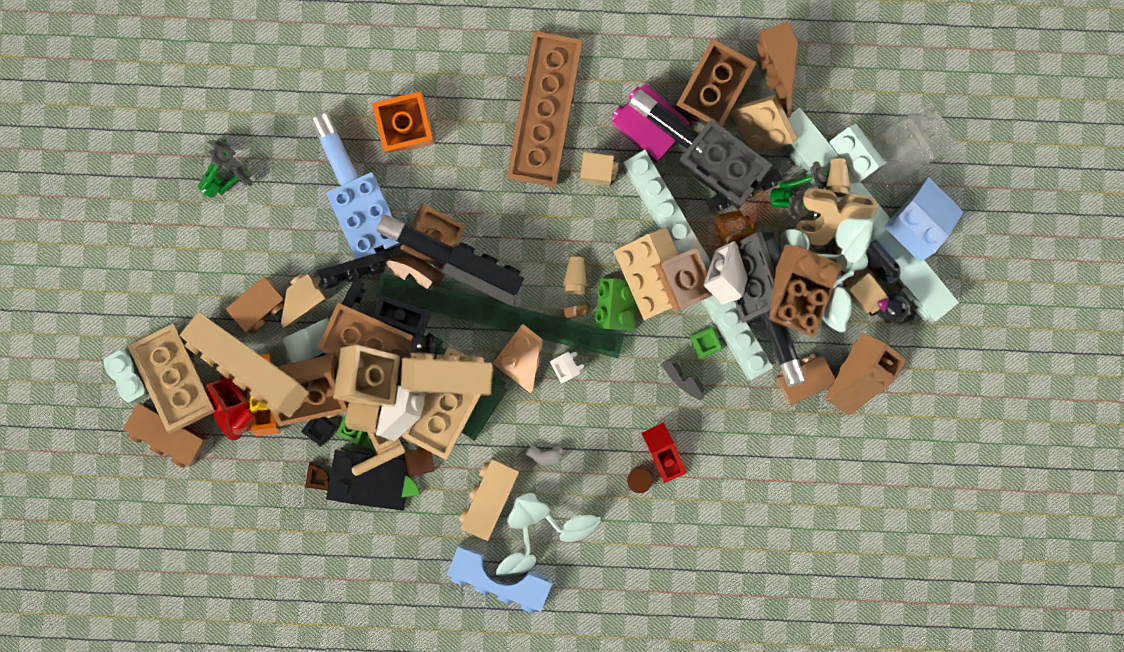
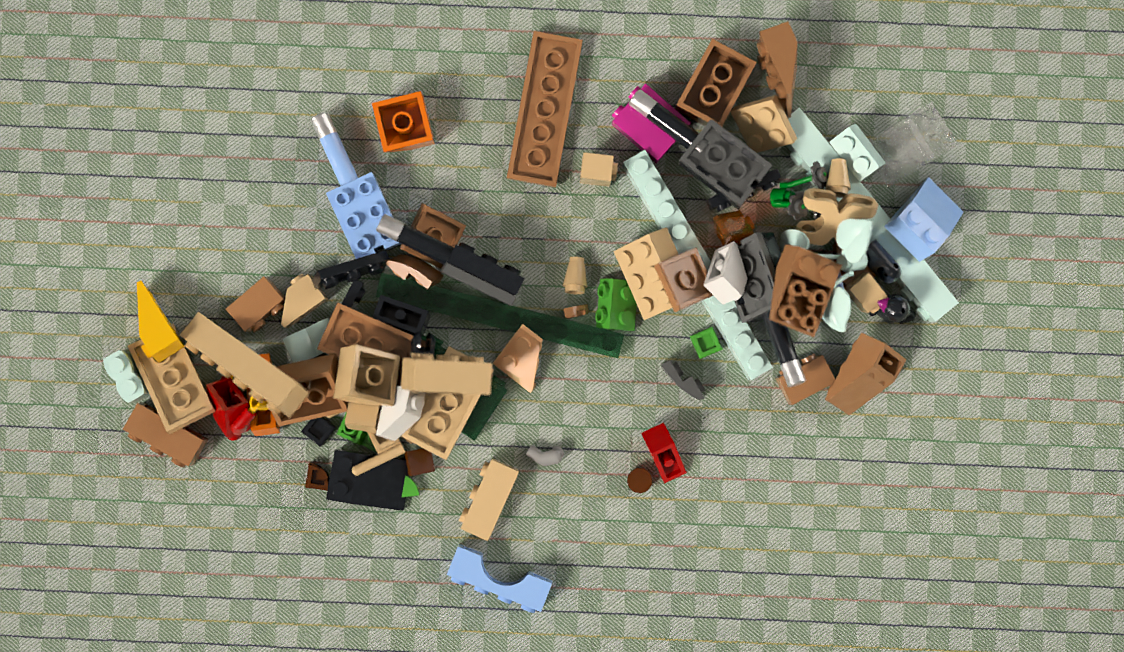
plant [198,138,253,198] -> none
light aqua plant [496,493,601,577] -> none
white tile [550,351,584,384] -> none
none -> yellow slope [137,280,185,363]

